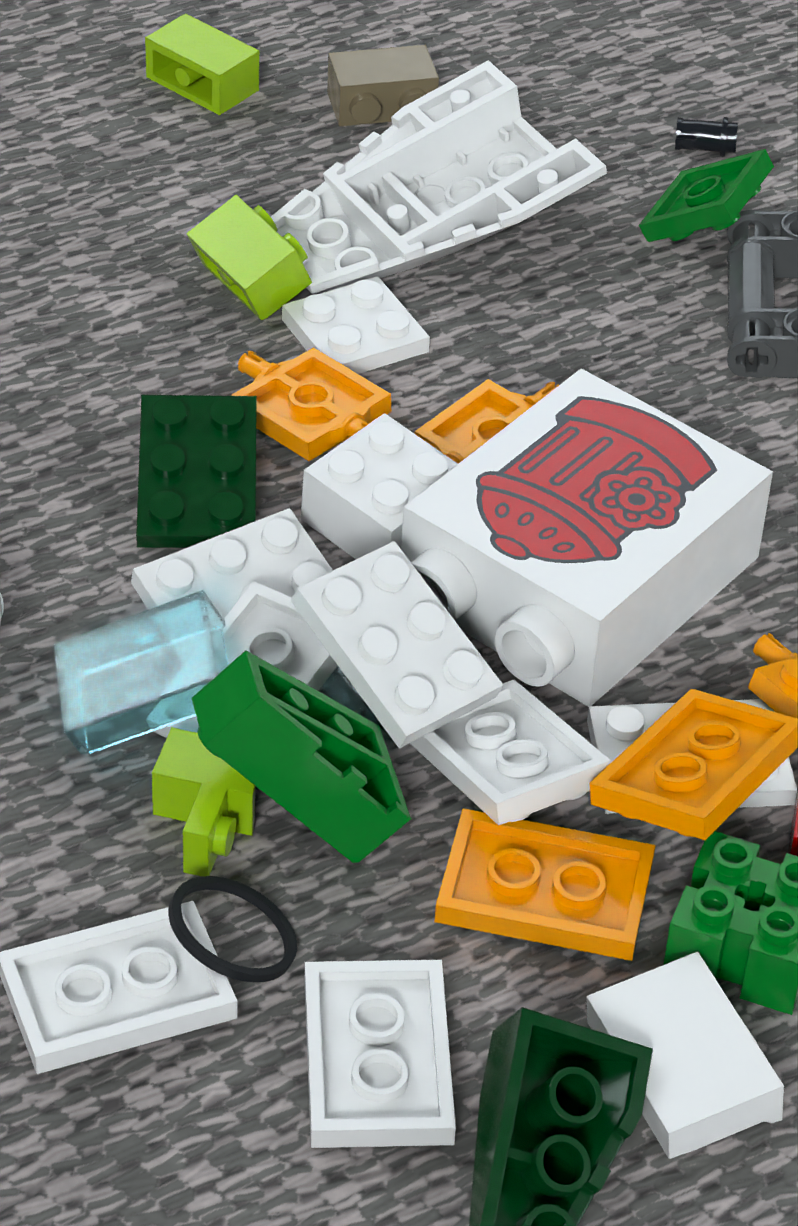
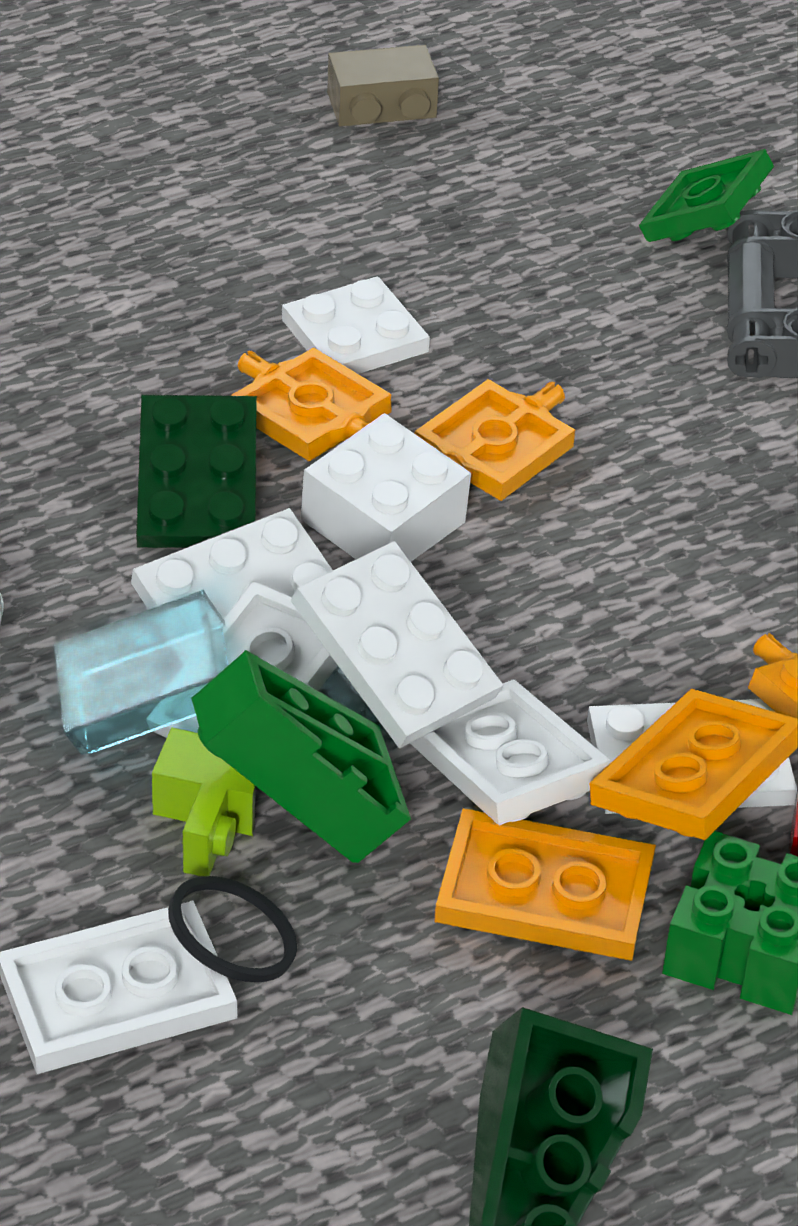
lime brick [145,13,260,115] -> none
lime brick [186,195,312,320] -> none
white wedge [271,60,607,294] -> none
white plate [304,960,456,1148] -> none
white brick [401,368,773,707] -> none
white container [586,951,784,1159] -> none
black pin [675,117,738,157] -> none

